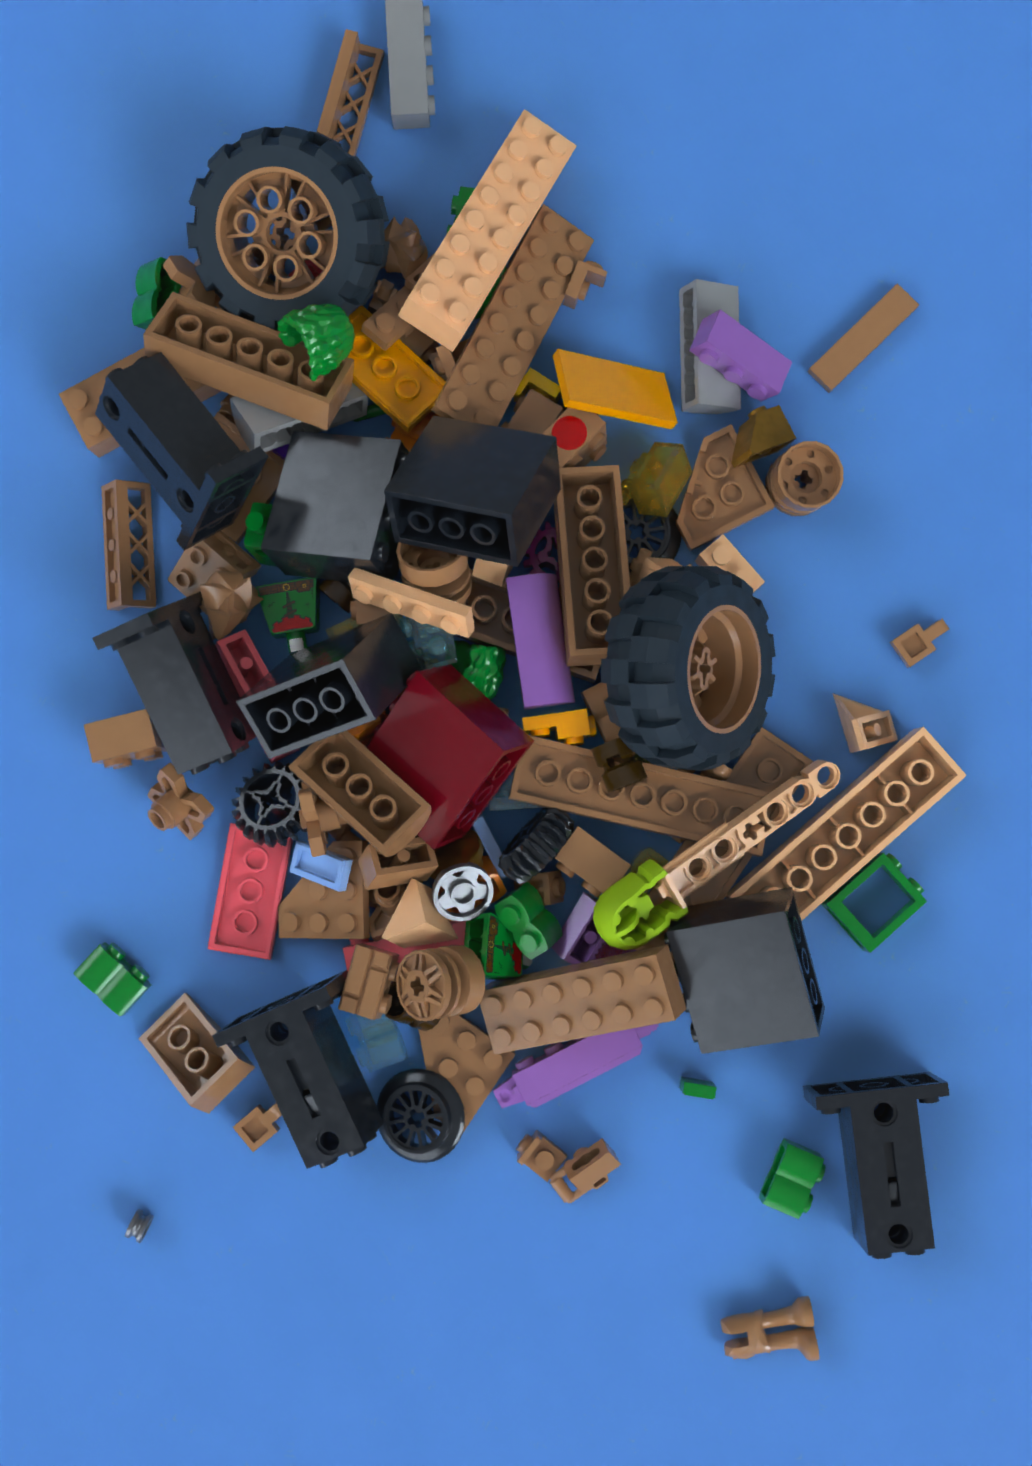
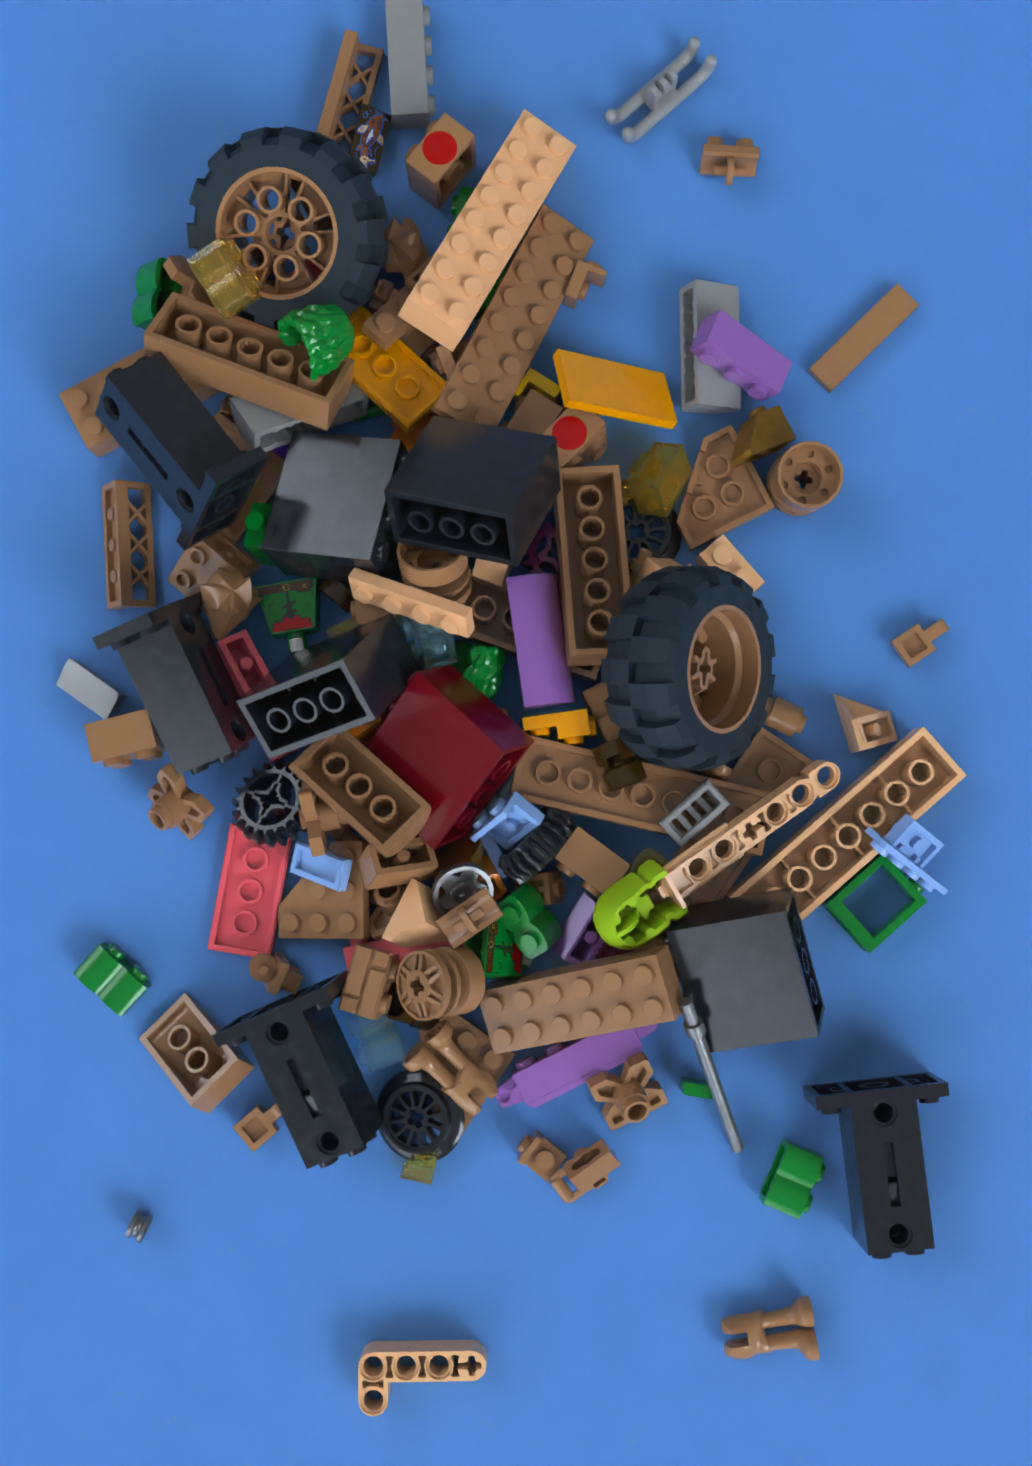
none -> light grey slope [56,658,126,719]
none -> clear yellow brick [187,237,262,319]
none -> medium nougat hips [248,951,303,996]
none -> tile [348,103,392,177]
none -> light nougat beam [358,1340,487,1417]
none -> clear yellow tile [400,1155,437,1185]
none -> medium nougat piece [402,1019,499,1117]
none -> medium nougat brick [405,112,476,210]
none -> medium nougat hips [435,887,504,949]
none -> light blue bracket [469,791,545,850]
none -> medium nougat plant [586,1052,668,1131]
none -> light grey piece [605,36,717,143]
none -> light grey slope [659,778,730,847]
none -> flat silver bar [679,997,744,1153]
none -> medium nougat hips [699,136,760,186]
none -> medium nougat brick [763,696,808,737]
none -> light blue bracket [865,813,949,895]

